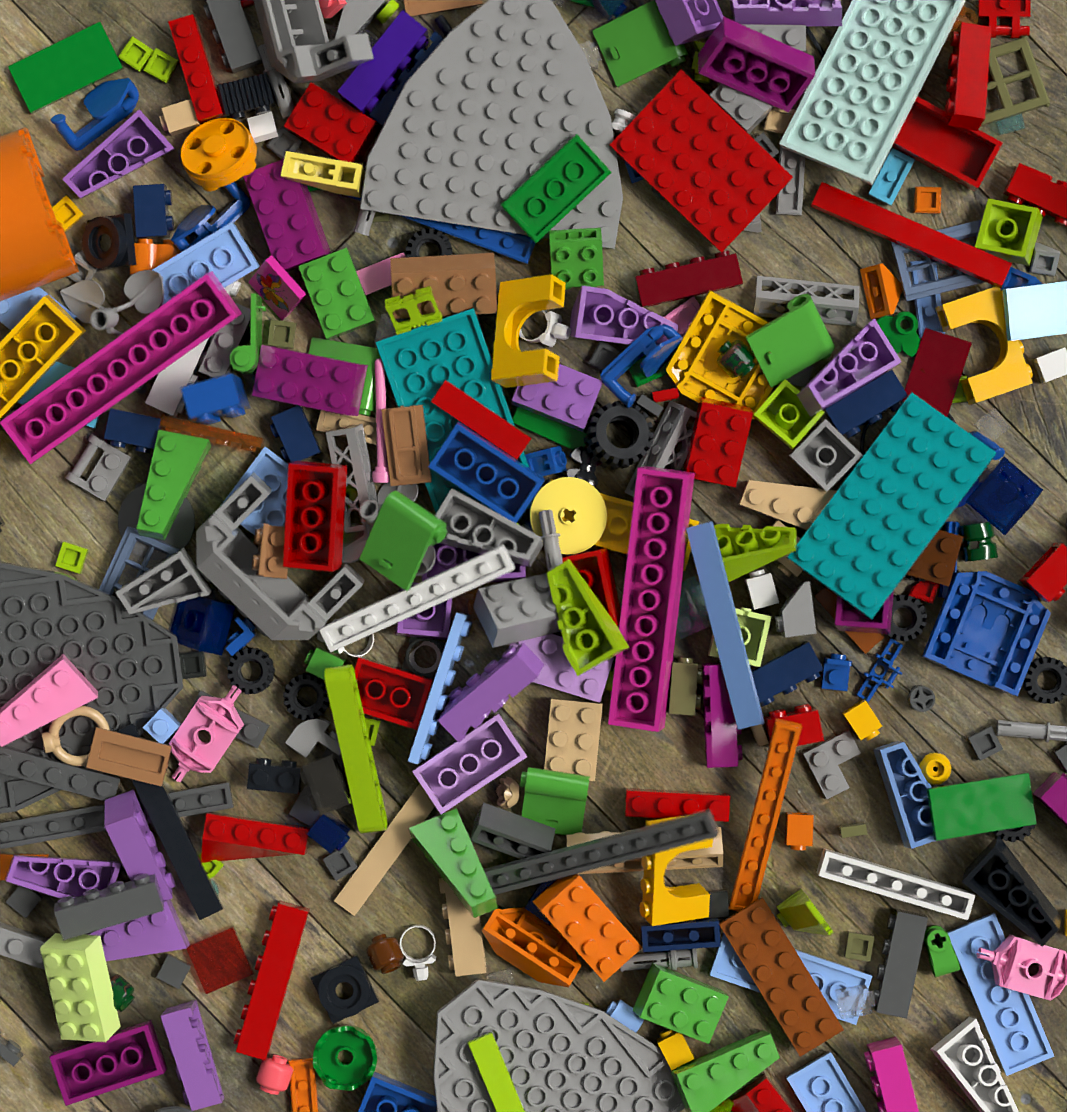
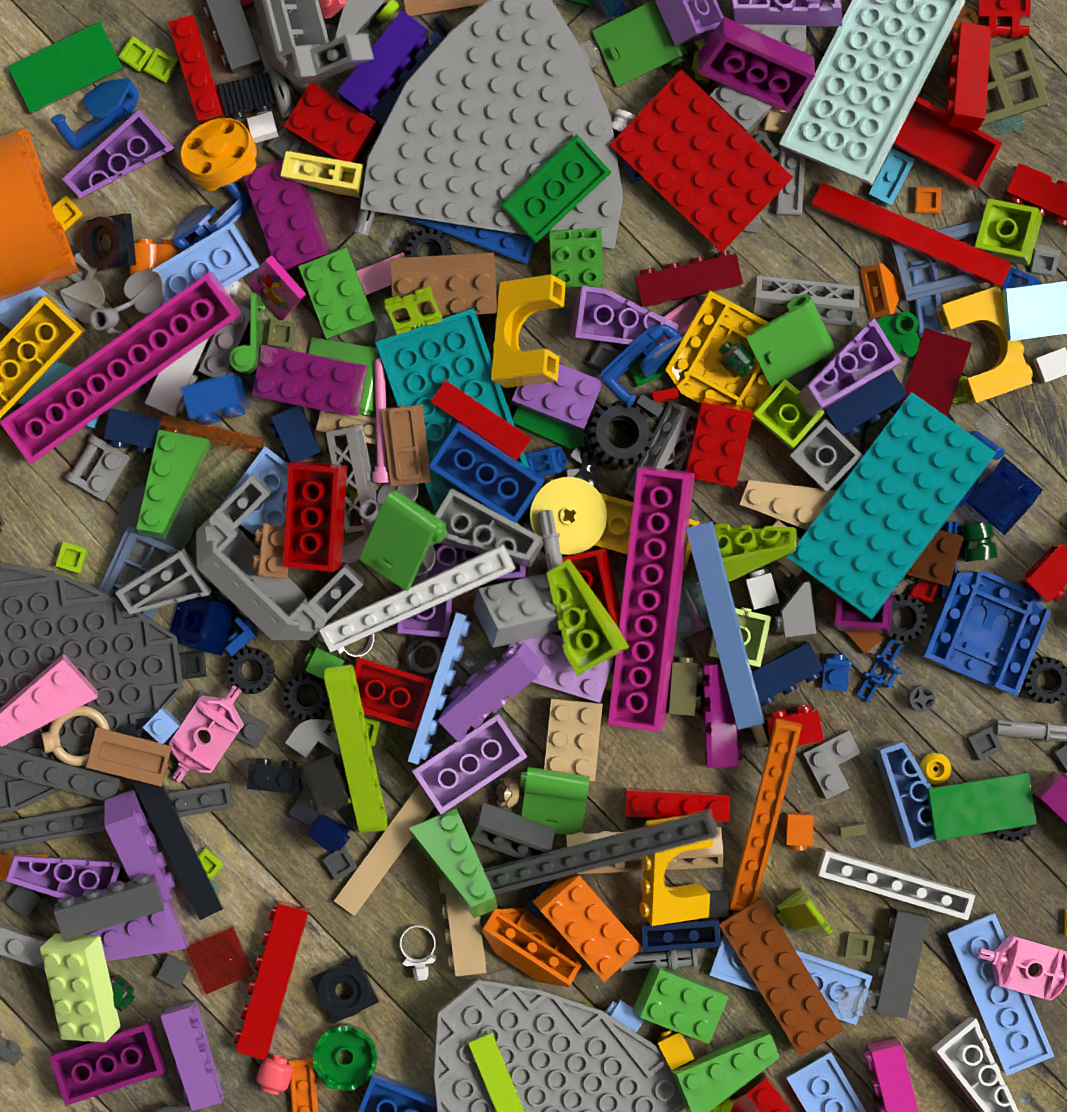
dark blue brick [133,184,174,239] -> none
tan brick [159,99,201,136] -> none
red wedge [201,812,311,863] -> none
reddish brown head [367,934,404,974] -> none
white piece [519,310,571,347] -> none
yellow brick [842,699,882,741] -> none
bright green piece [924,925,960,978] -> none
black wedge [962,835,1061,947] -> none

